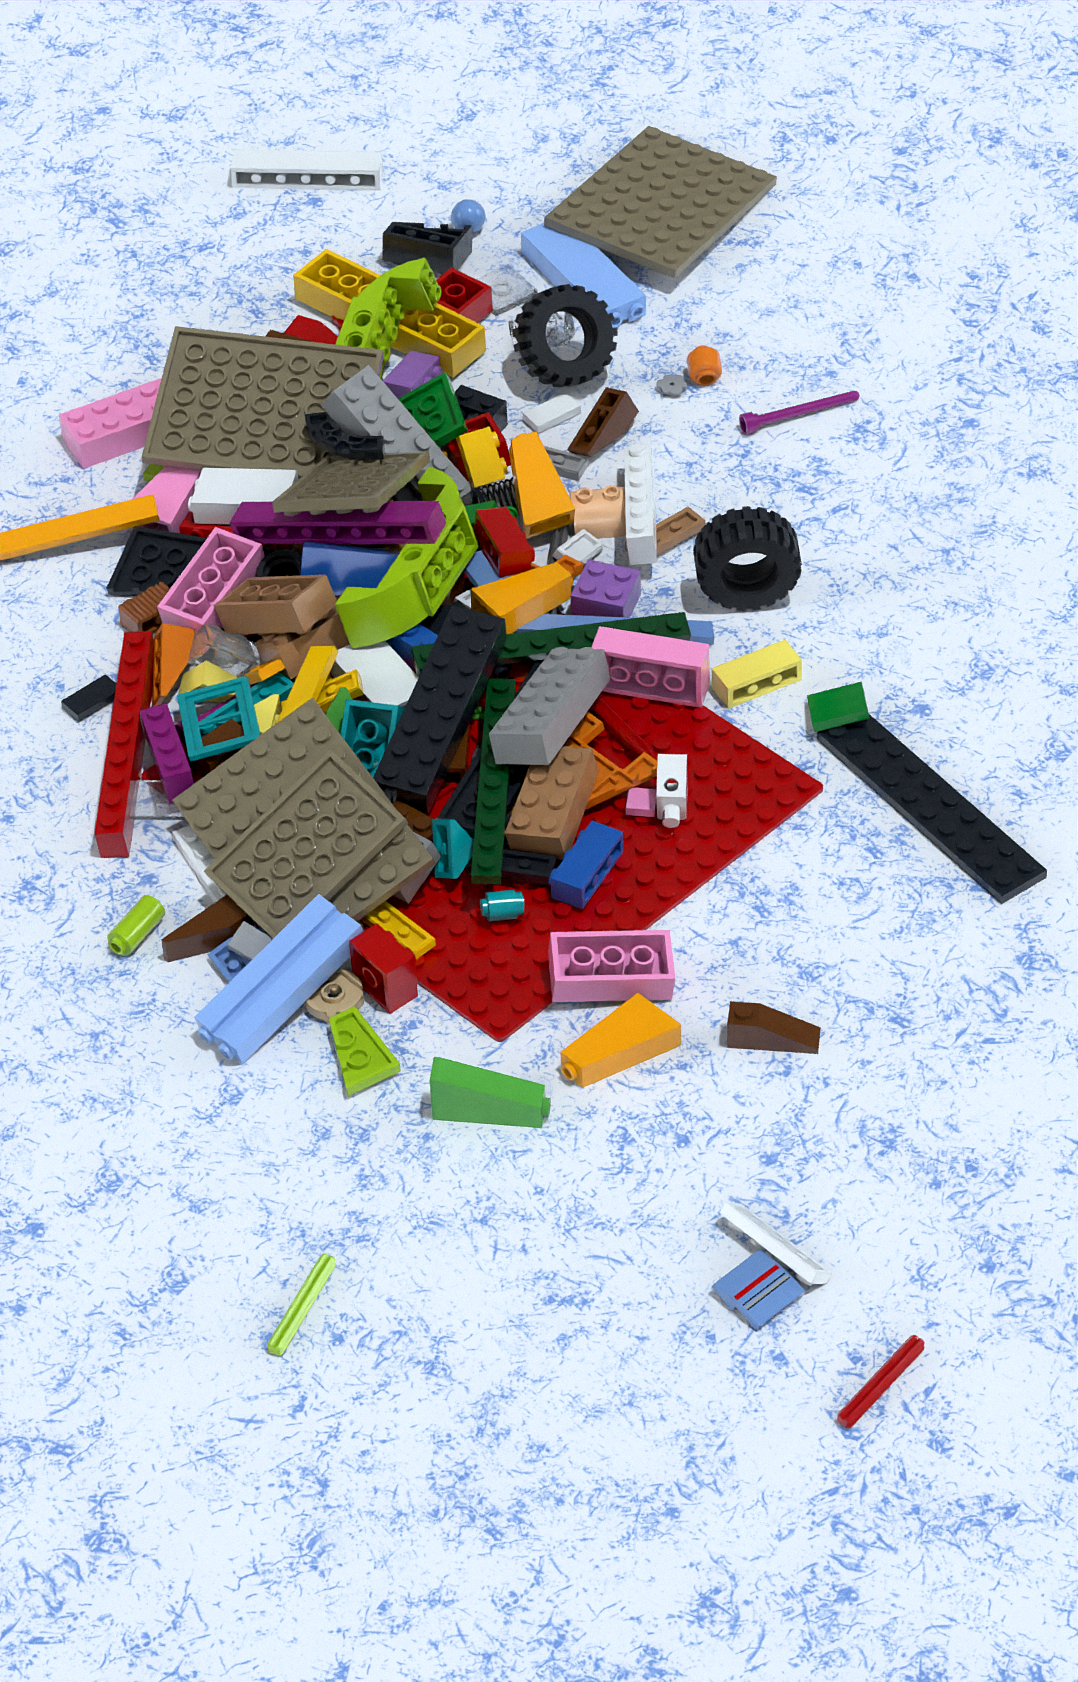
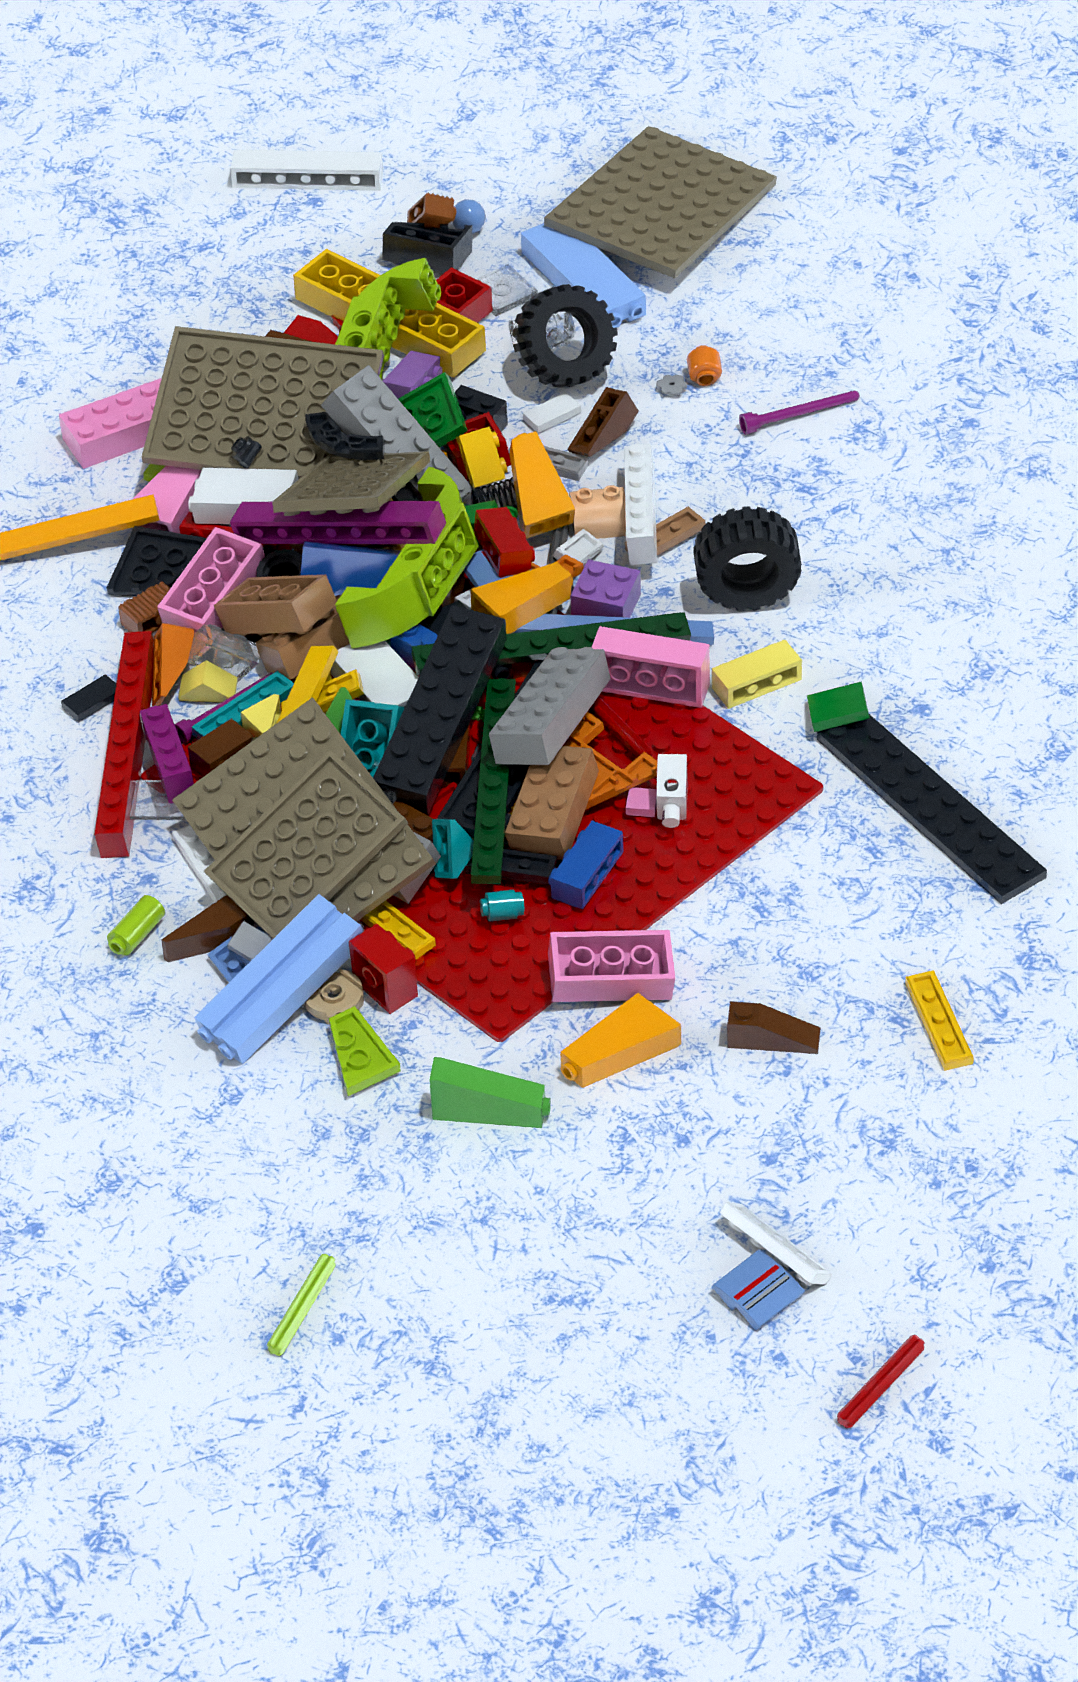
teal door [177,676,261,762] -> none
light orange tile [241,659,285,684] -> none
none -> black plate [231,436,262,469]
none -> dark orange brick [407,192,457,228]
none -> yellow tile [905,970,974,1071]

